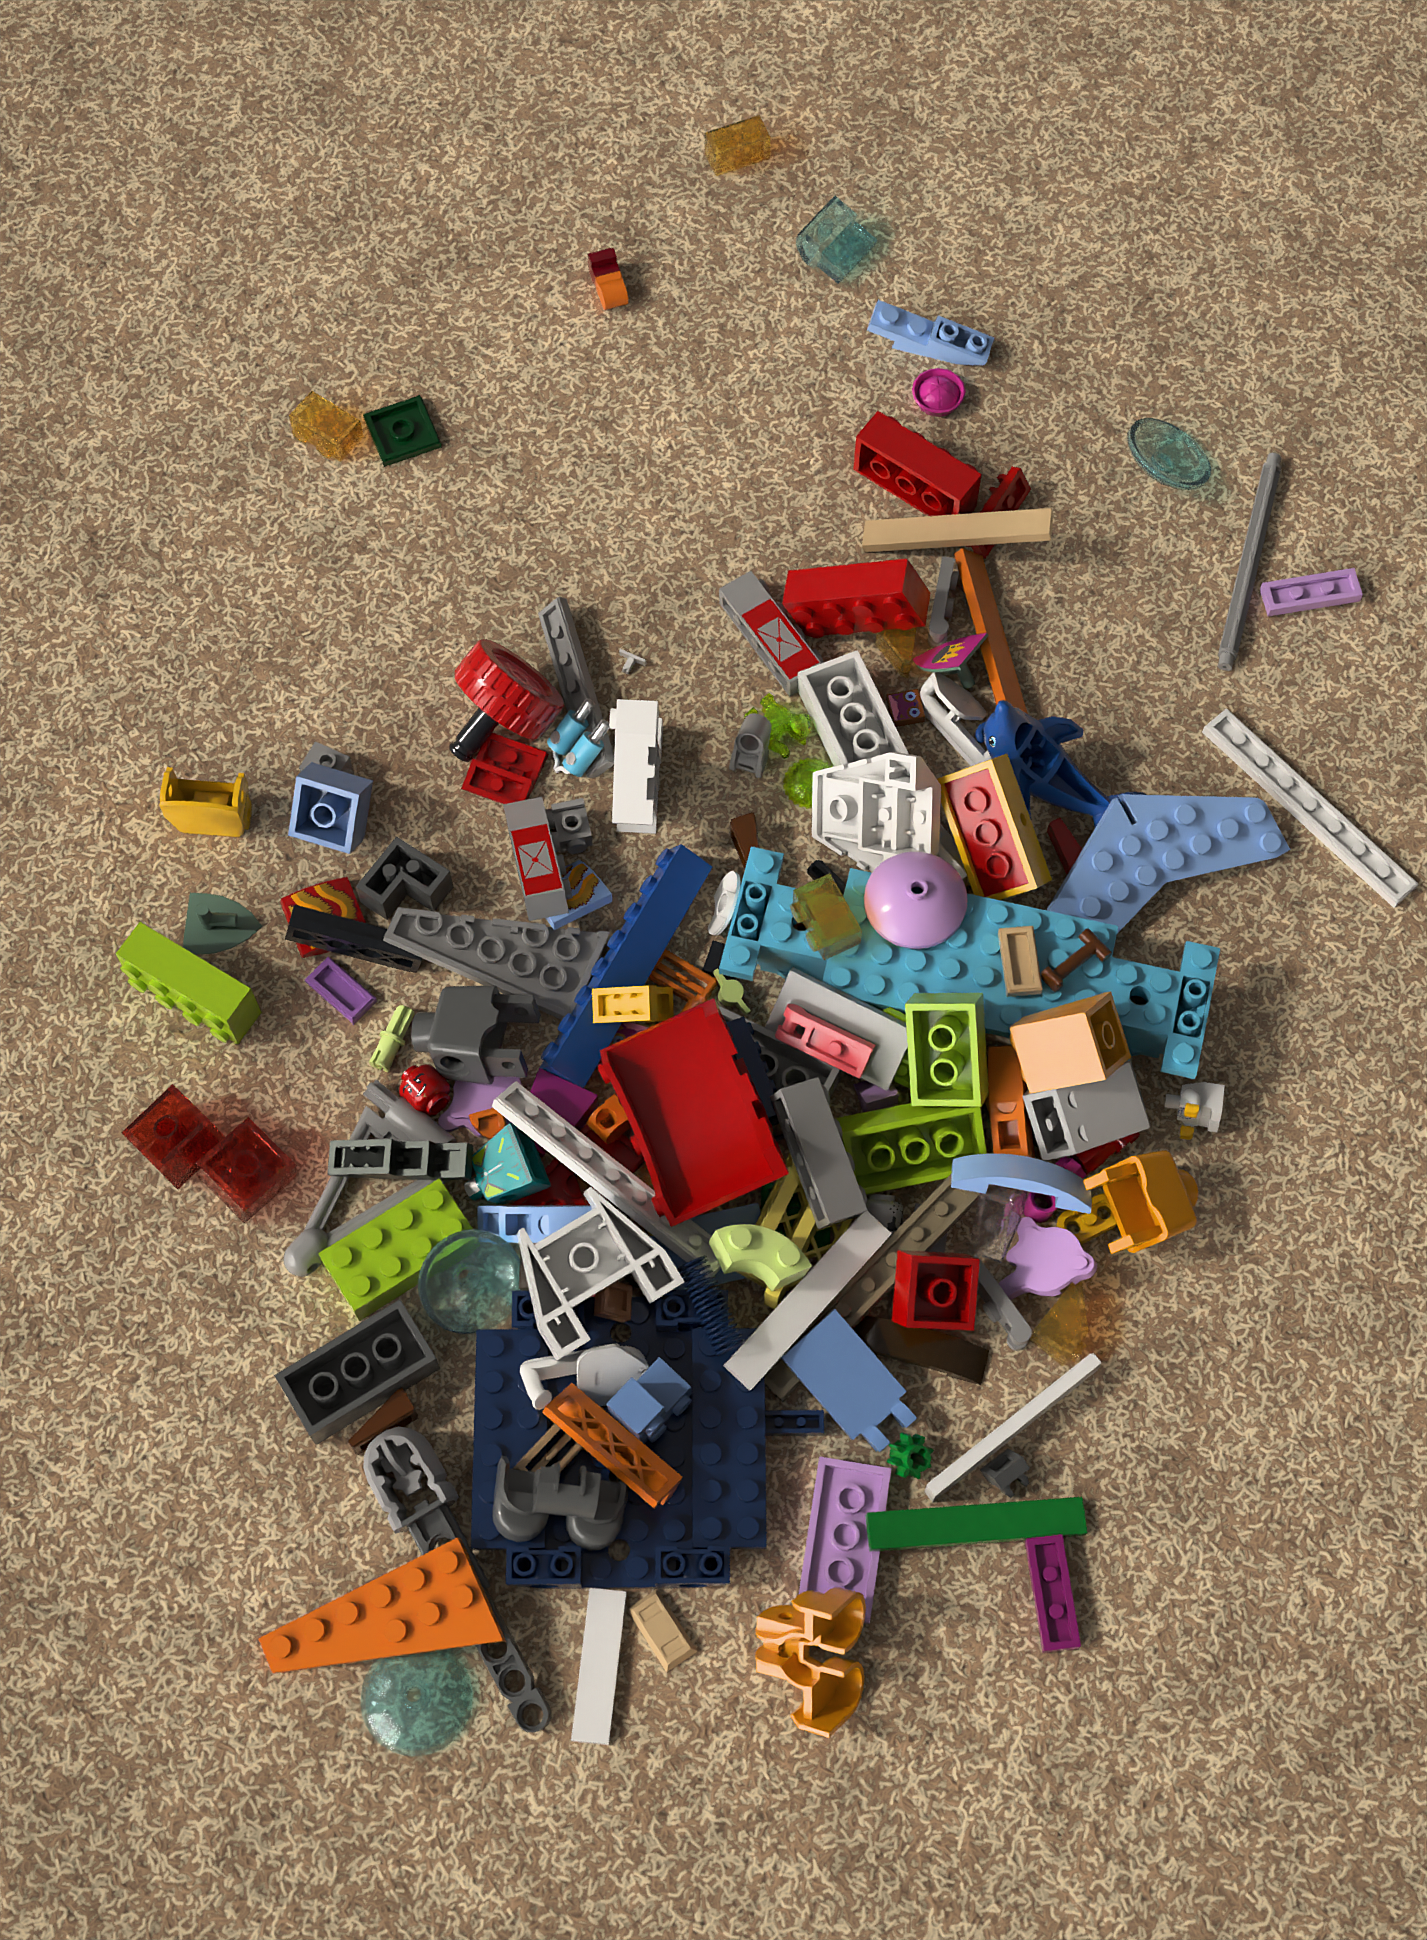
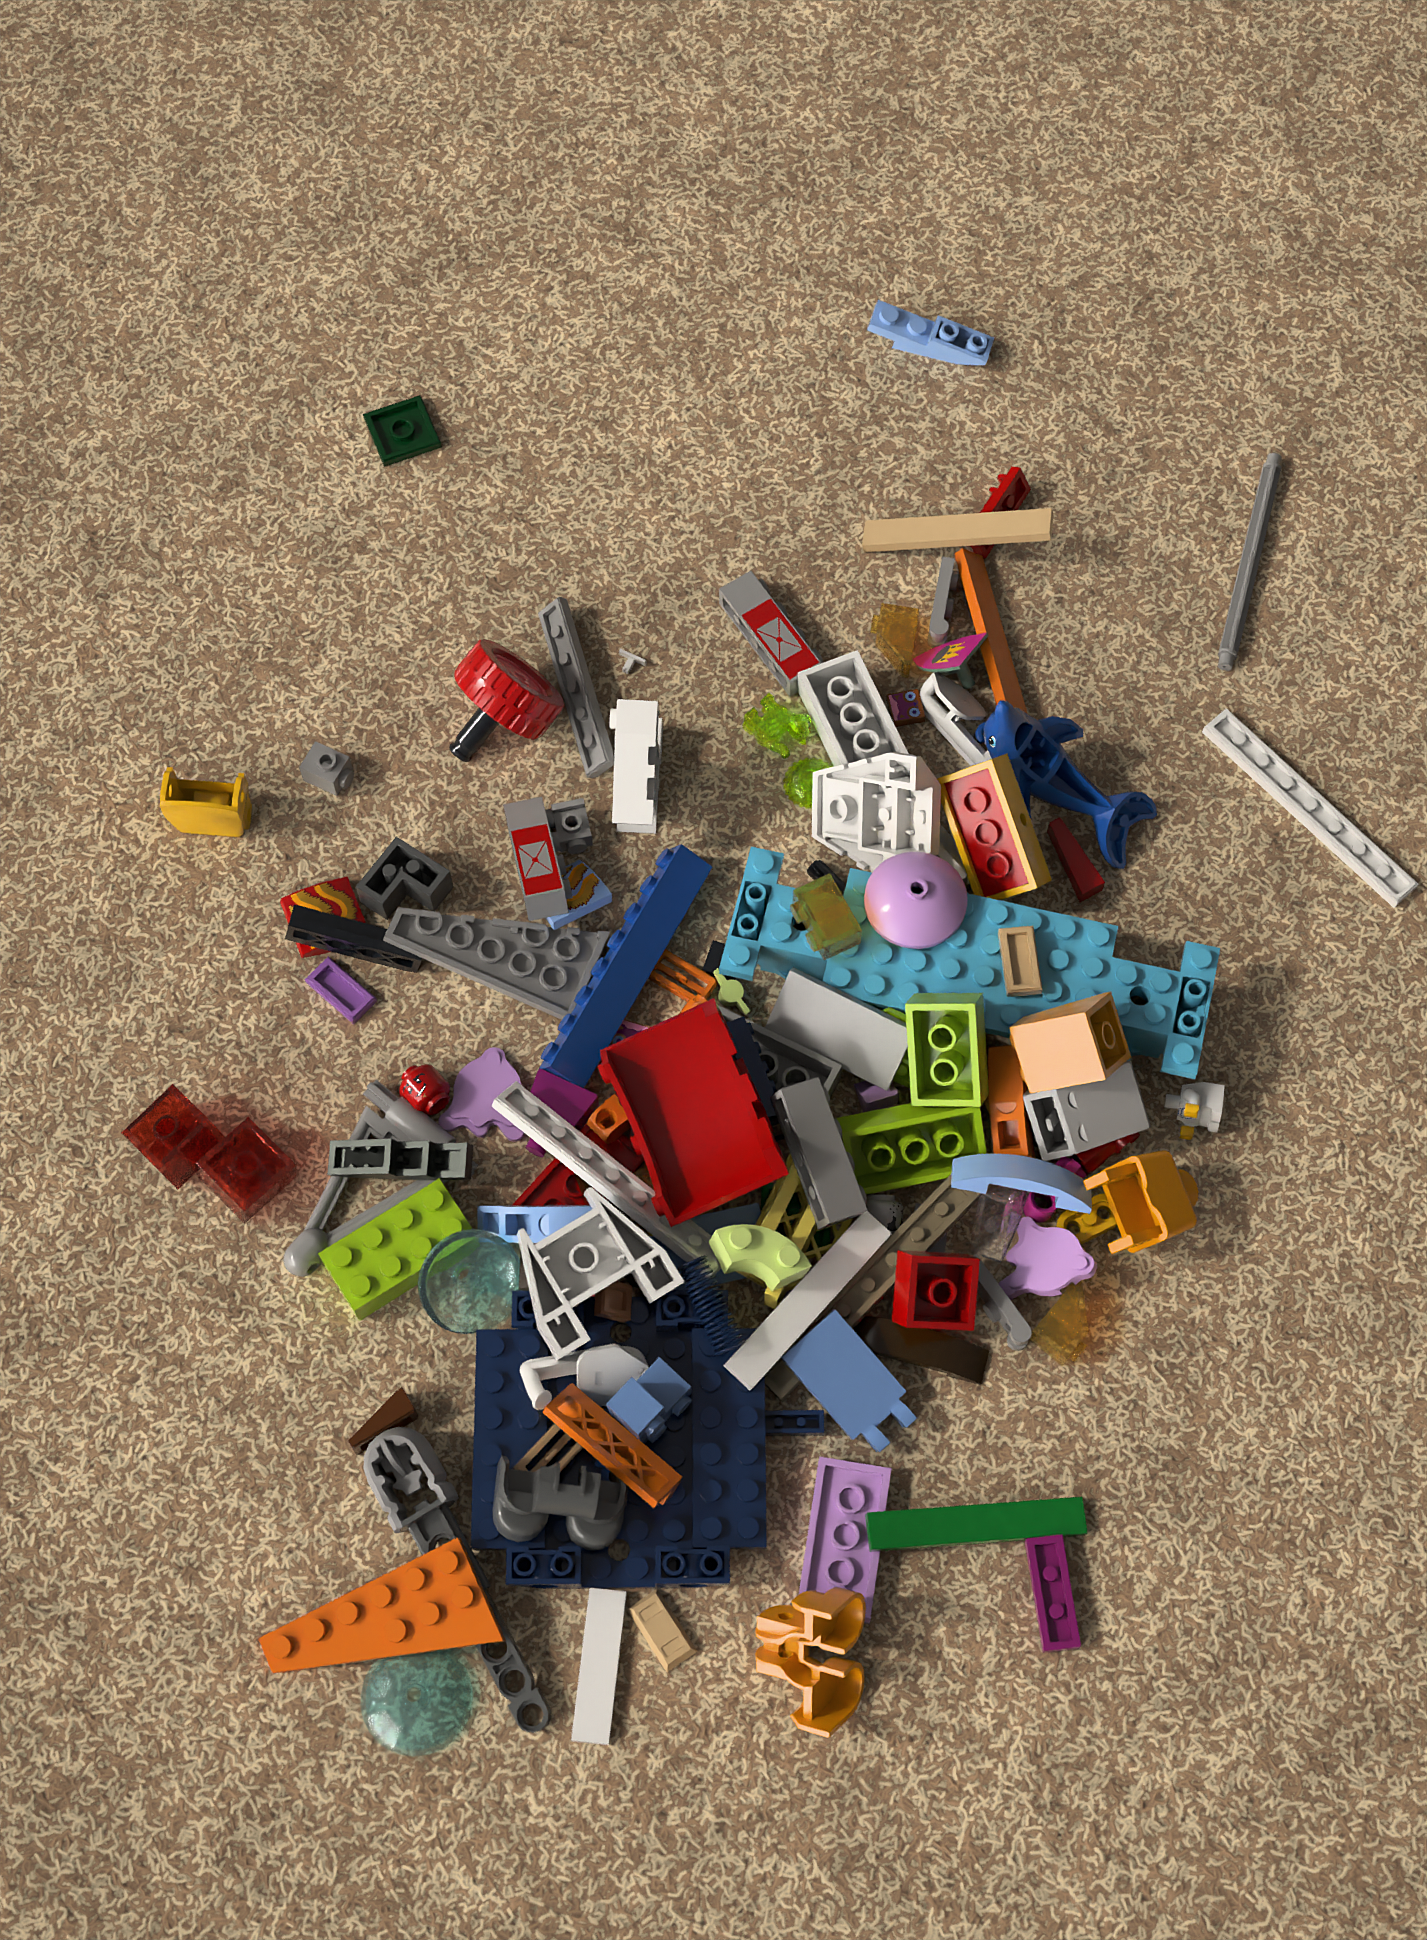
lime brick [115,922,262,1044] -> none
sand green shield [183,893,263,955] -> none
dark grey brick [274,1299,441,1445] -> none
medium blue brick [288,762,373,854] -> none
clear yellow brick [289,391,364,462] -> none
yellowish green axle [369,1005,415,1072] -> none
dark grey piece [411,985,541,1084] -> none
red slope [461,733,549,804] -> none
teal torso [464,1123,551,1205] -> none
orange tile [468,1108,507,1140] -> none
medium azure piece [547,698,610,777] -> none
leg [587,247,628,310] -> none
yellow bracket [592,985,674,1023] -> none
clear yellow brick [705,115,771,176] -> none
white dish [708,871,741,936] -> none
light grey piece [729,713,771,778] -> none
reddish brown slope [729,812,759,870] -> none
coral plate [775,1004,876,1079] -> none
red brick [782,558,931,638] -> none
clear light blue brick [796,196,877,284] -> none
red brick [853,411,982,516] -> none
green gear [887,1433,934,1479] -> none
dark pink hat [912,368,966,417] -> none
white tile [925,1353,1102,1502] -> none
dark grey tile [980,1449,1030,1498] -> none
reddish brown piece [1041,928,1112,993] -> none
light blue wing [1047,794,1290,933] -> none
clear light blue dish [1127,418,1211,490] -> none
lavender plate [1260,568,1363,616] -> none

